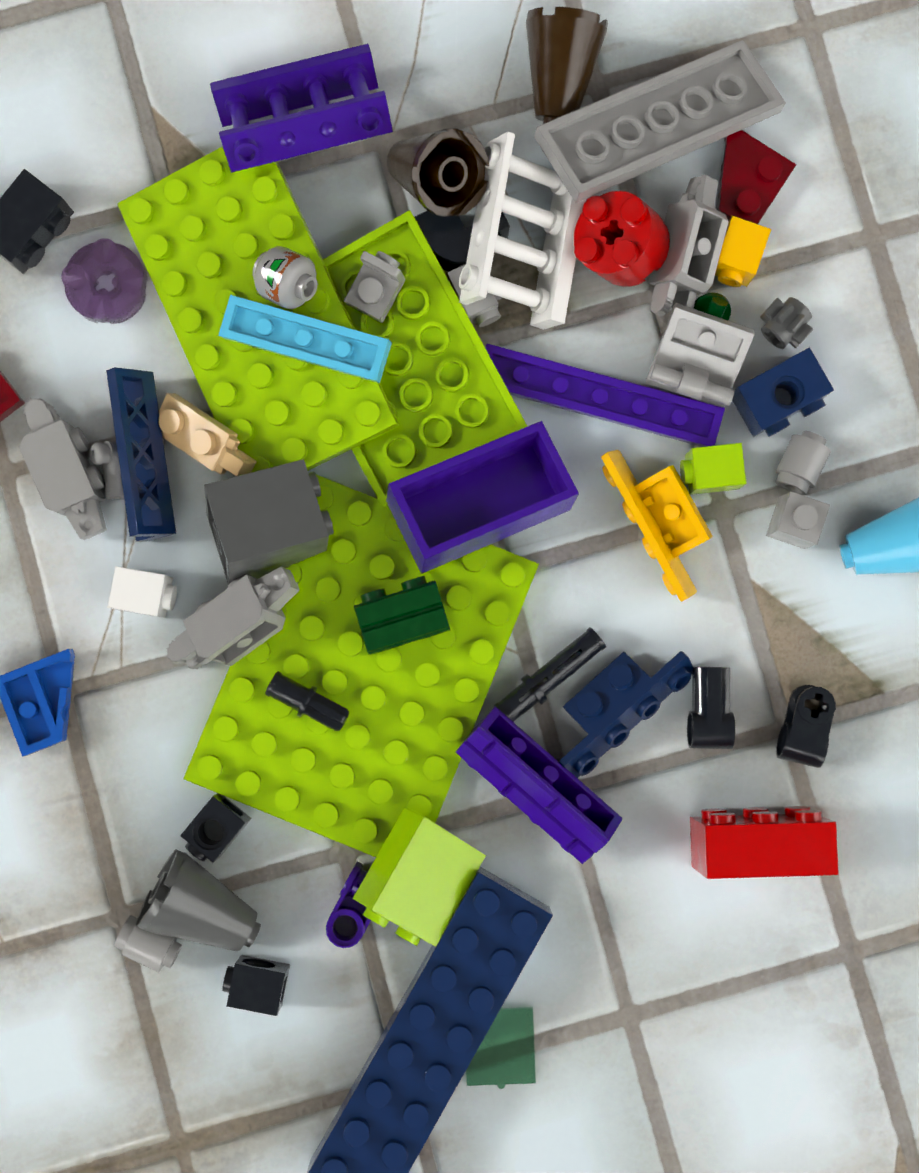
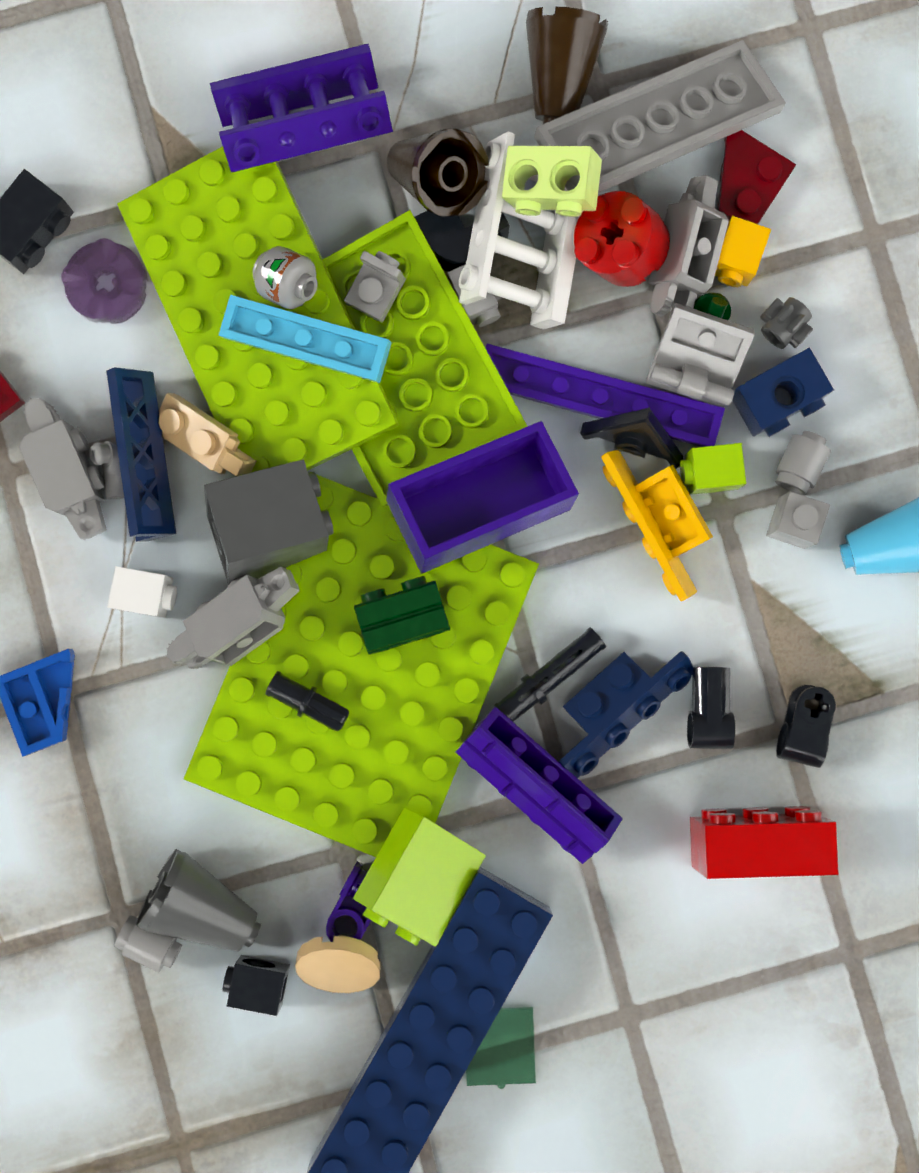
black brick [180,793,252,863] -> none
none -> tan tile [295,935,381,993]
none -> yellowish green brick [502,146,602,217]
none -> black tile [580,407,683,469]

